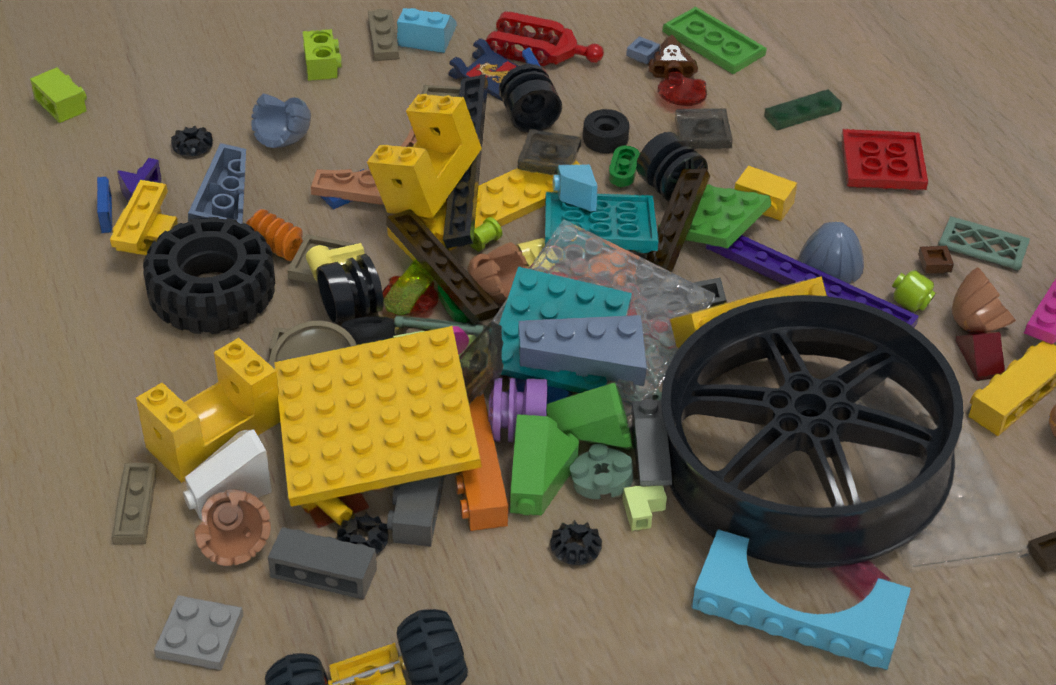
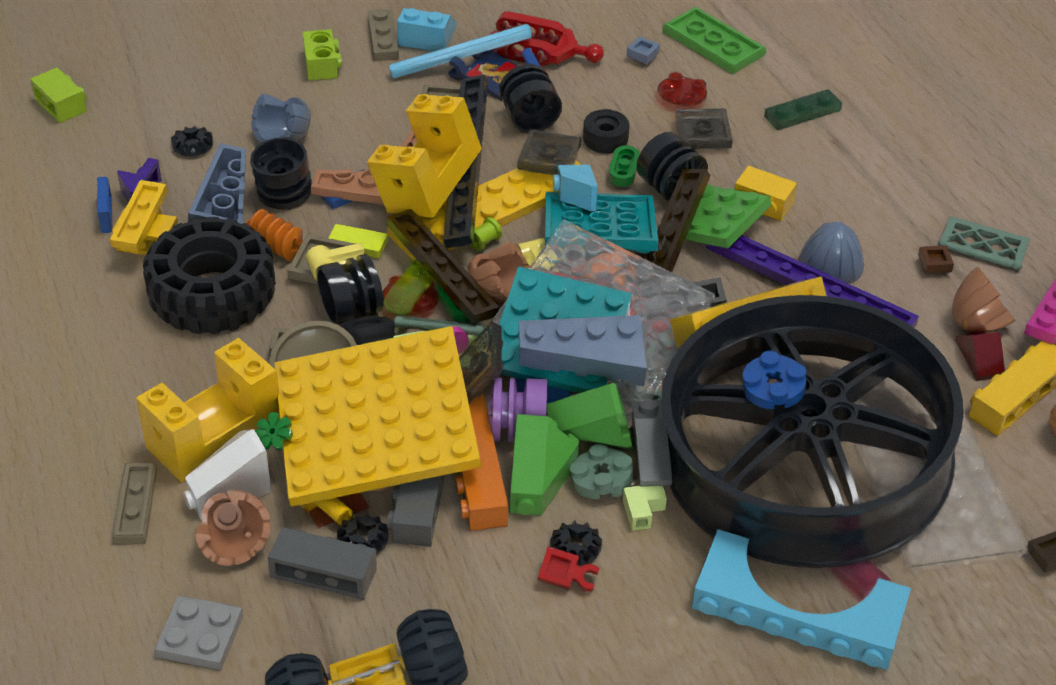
reddish brown rock [649,35,698,83] -> none
red plate [841,129,928,190] -> none
lime head [892,270,936,312] -> none
none -> black wheel [250,137,312,209]
none -> green plant [254,412,293,451]
none -> neon yellow tile [328,224,388,259]
none -> medium azure axle [389,24,532,78]
none -> red plate [537,546,600,592]
none -> blue plate [743,351,806,409]

